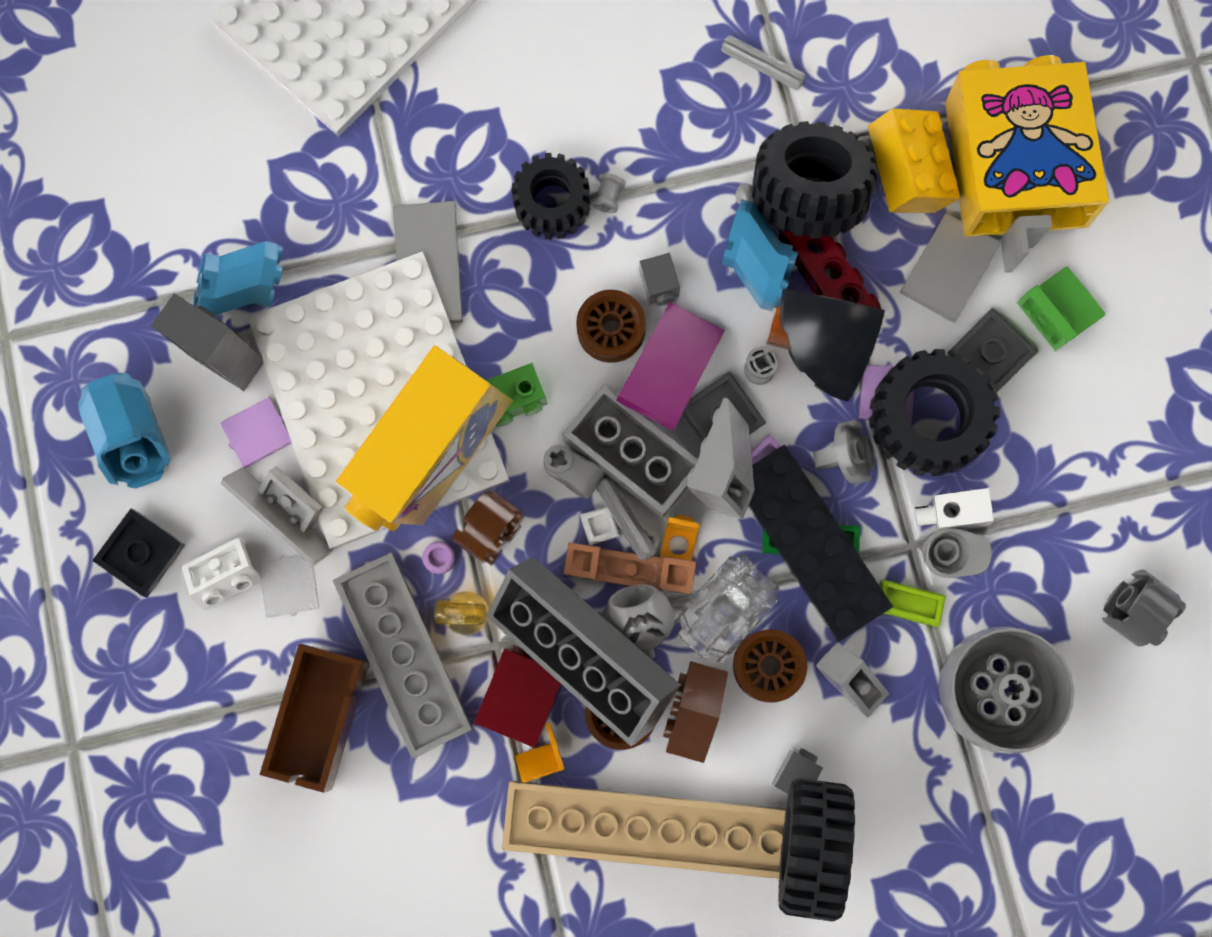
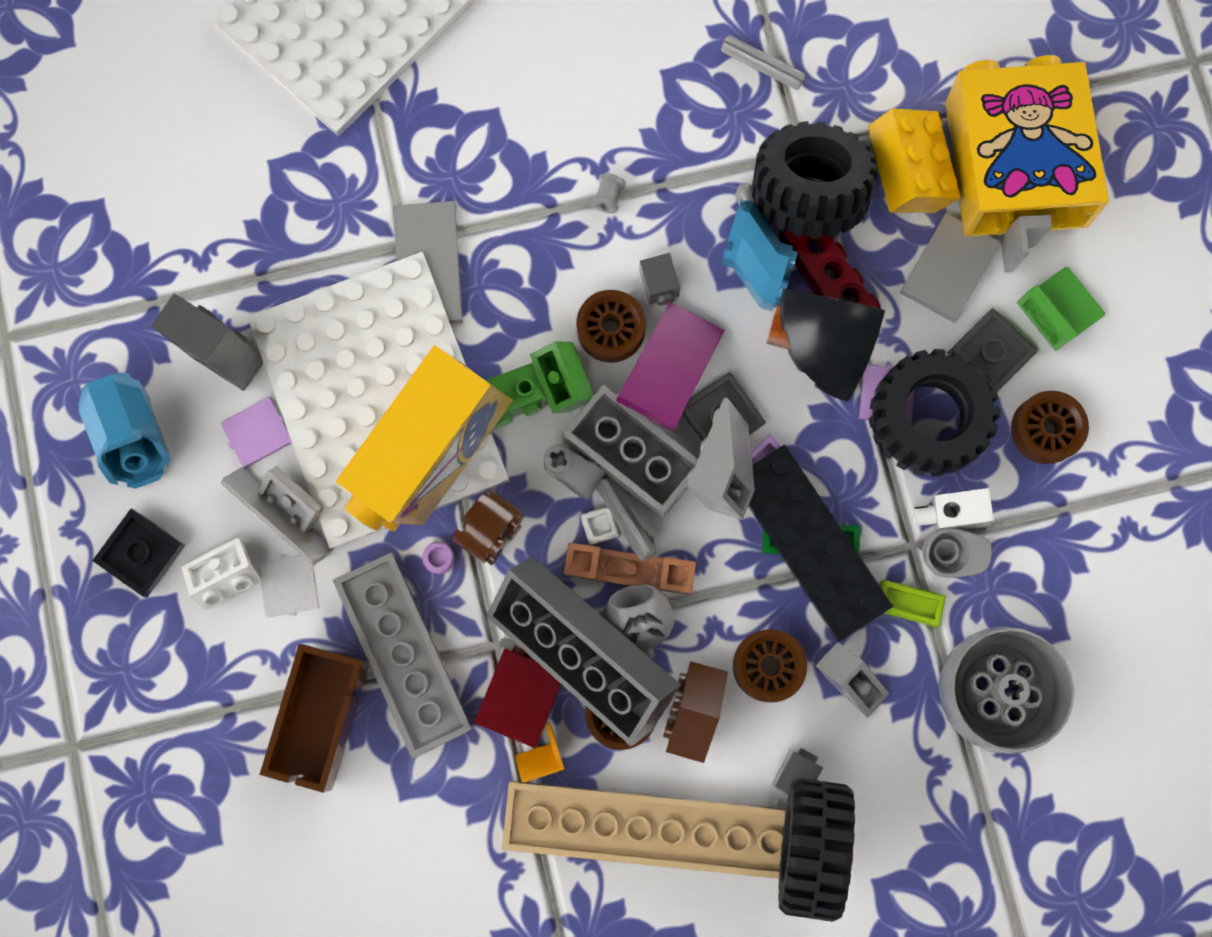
dark azure brick [193,241,282,315] -> none
clear yellow piece [434,591,489,636] -> none
black tyre [511,153,591,240] -> none
light orange bracket [660,514,701,561] -> none
clear brick [673,554,779,664] -> none
light grey wheel [744,347,778,385] -> none
light grey tile [813,419,874,485] -> none
dark grey brick [1102,570,1186,647] -> none
none -> bright green brick [529,341,594,413]
none -> reddish brown wheel [1011,391,1089,464]

